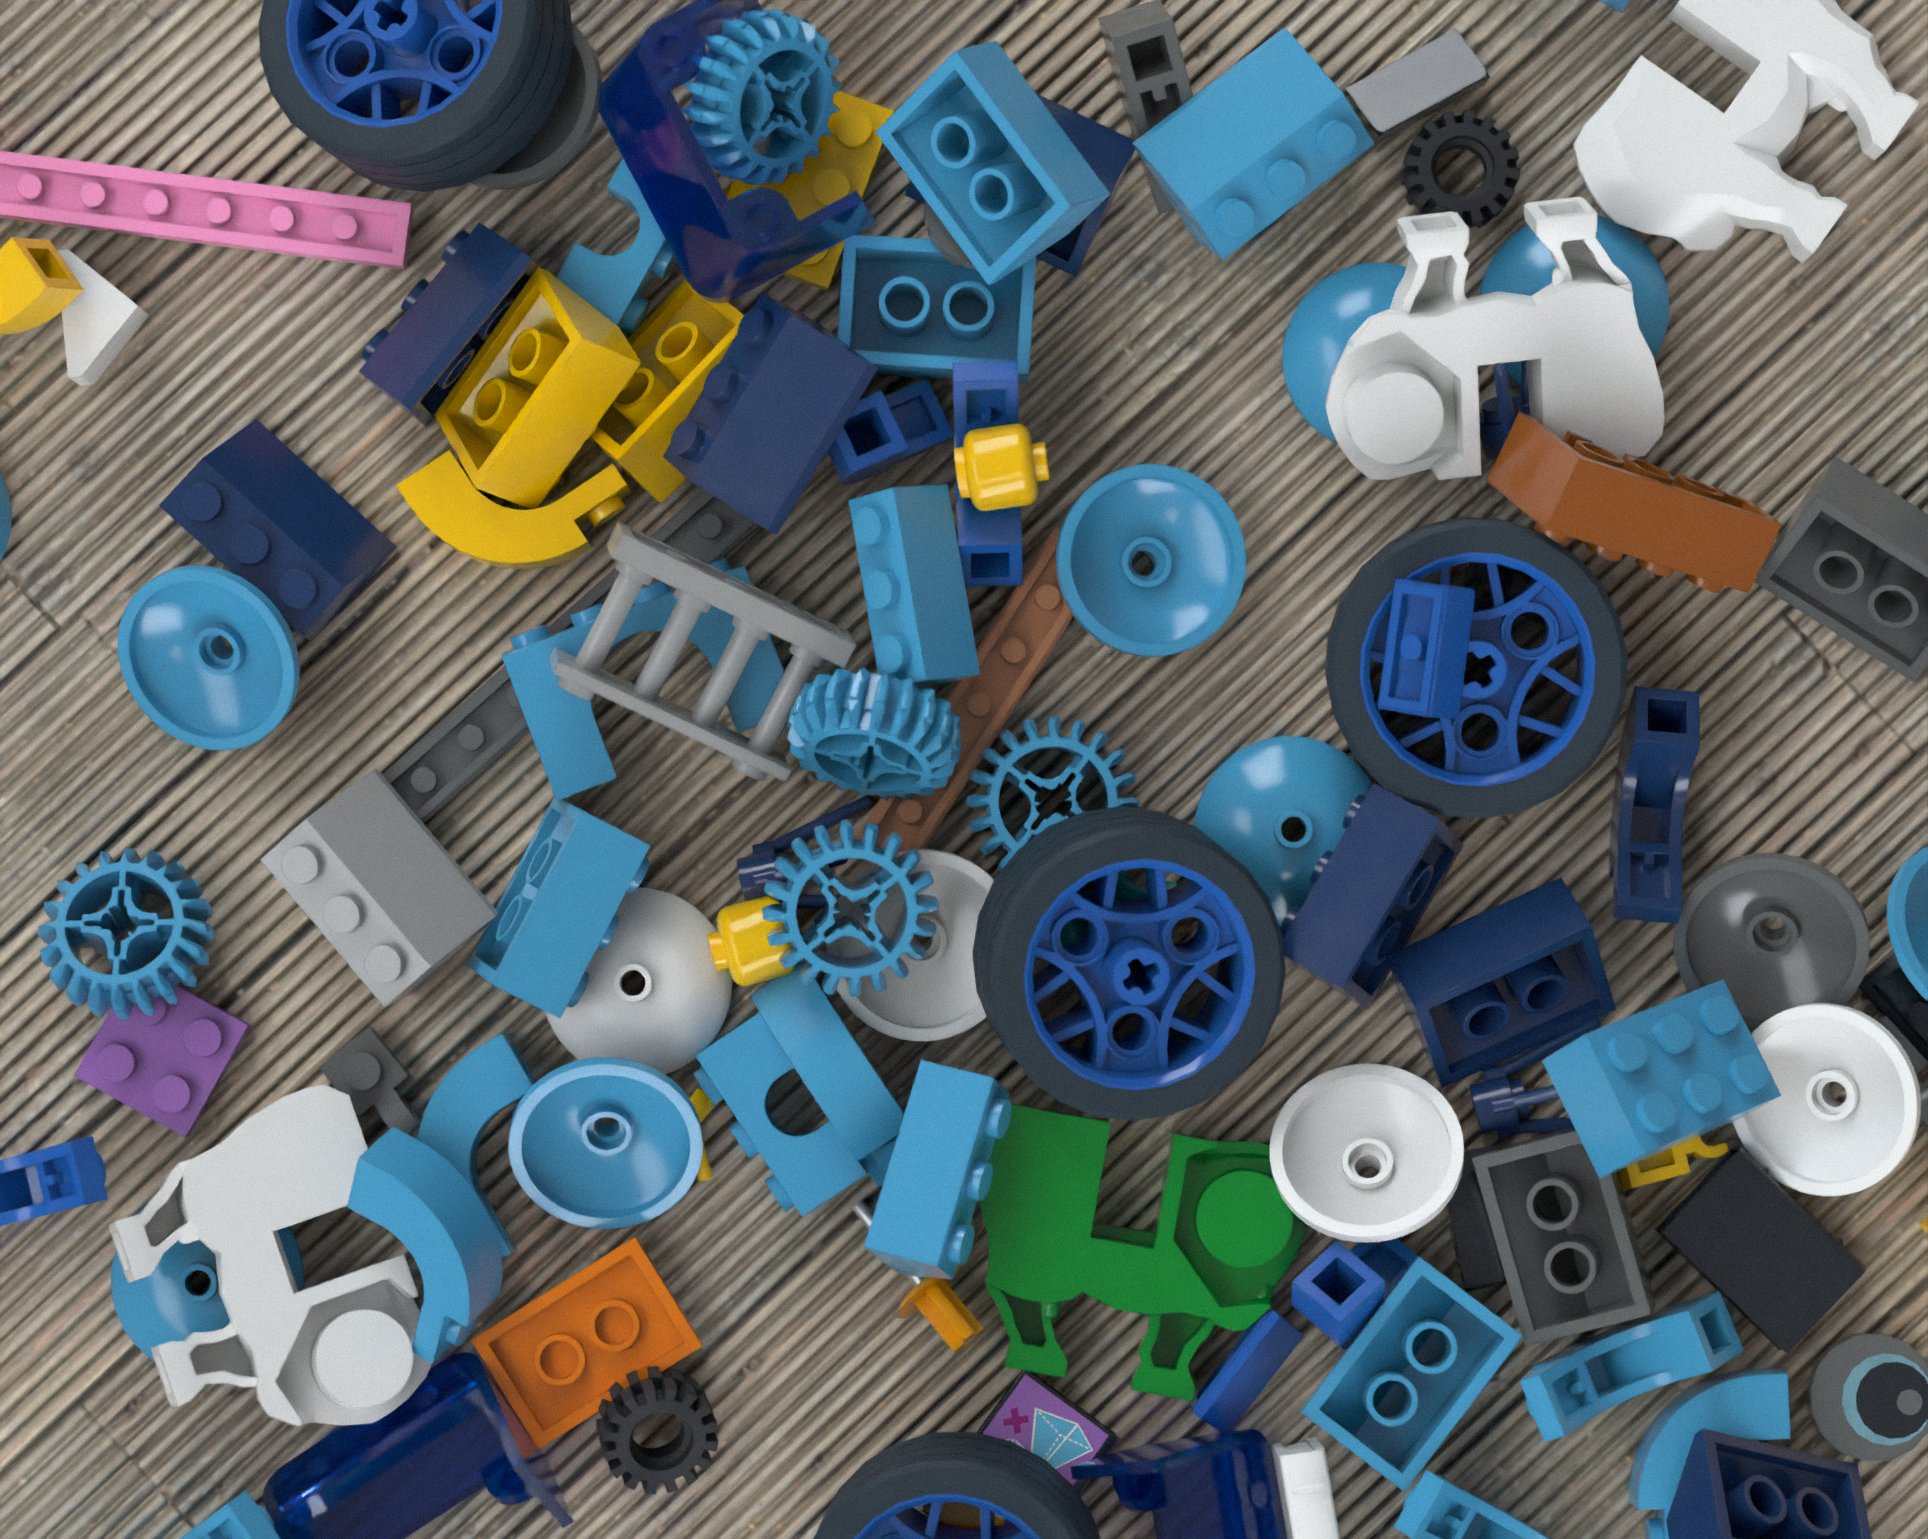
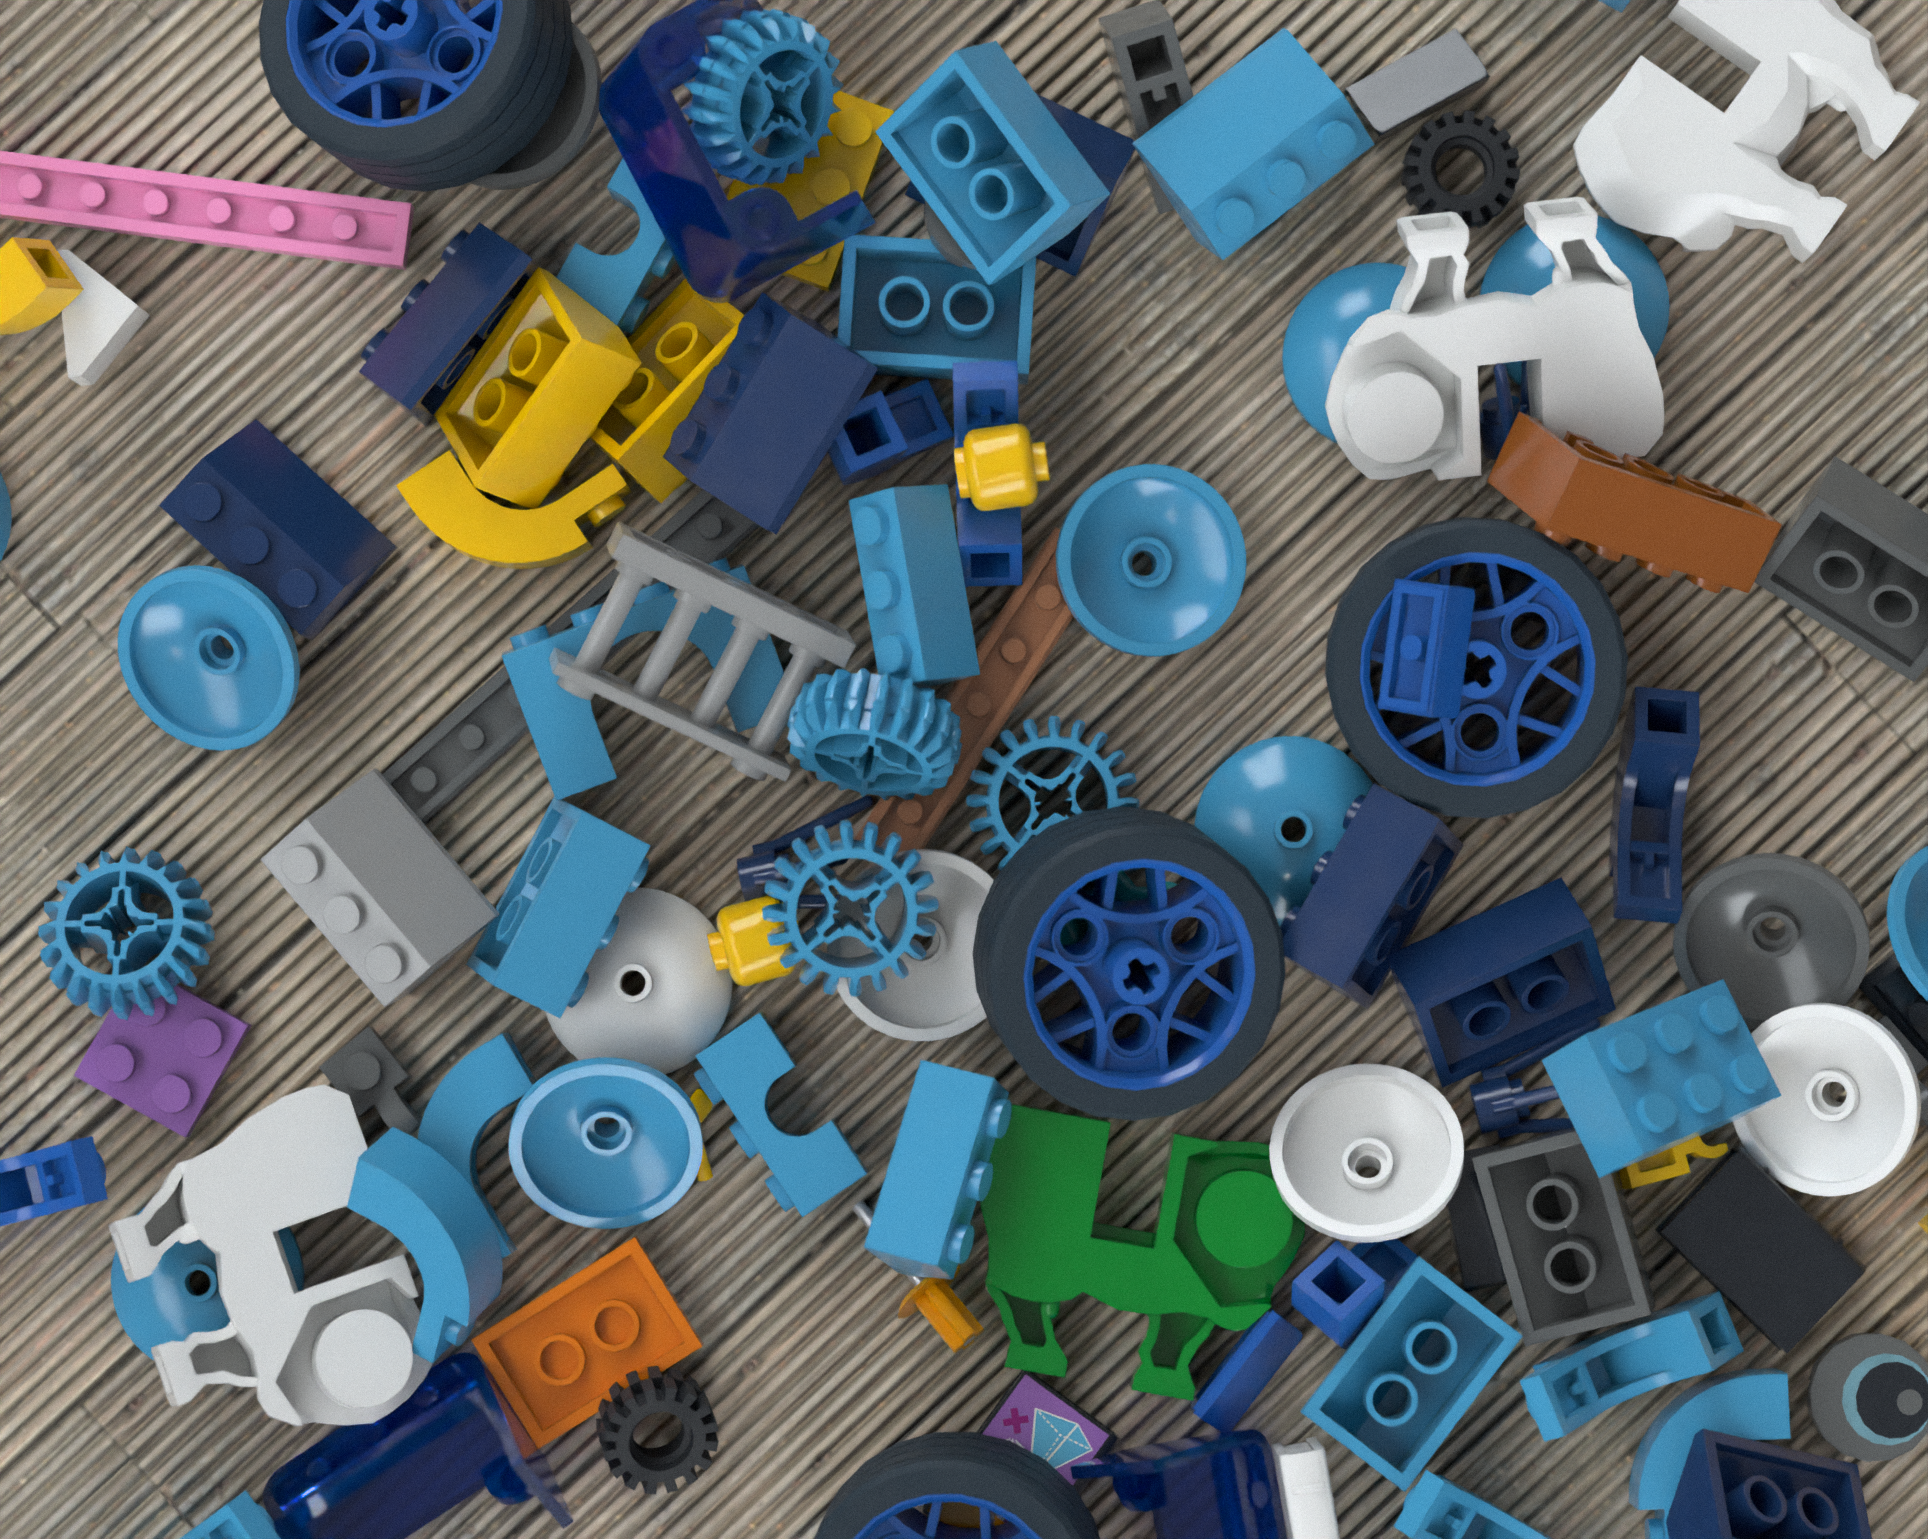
dark azure arch [750,961,905,1187] -> none

